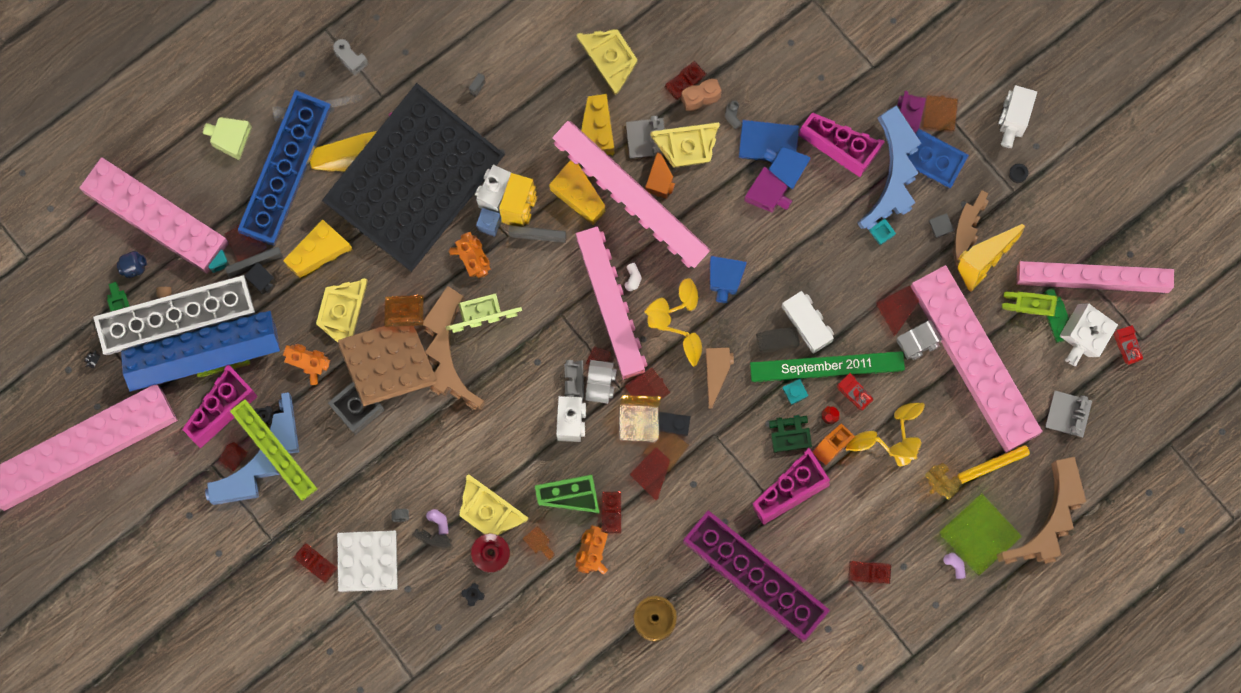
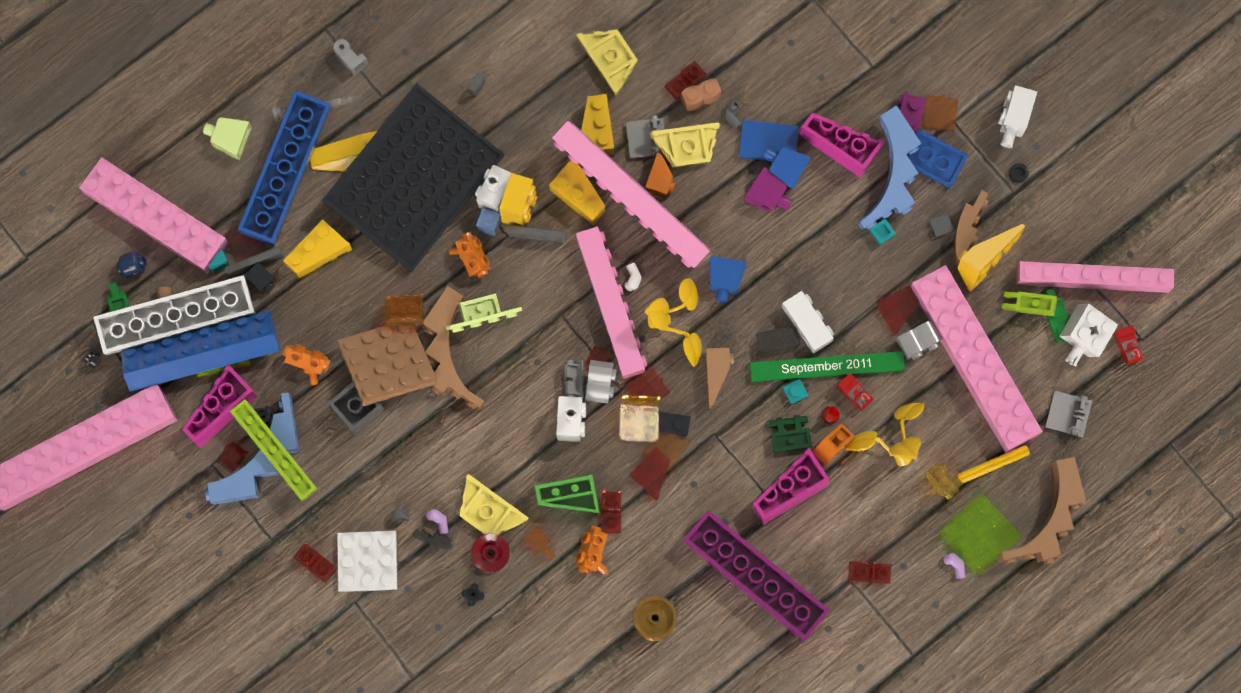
light yellow wing [316,279,368,342] -> none

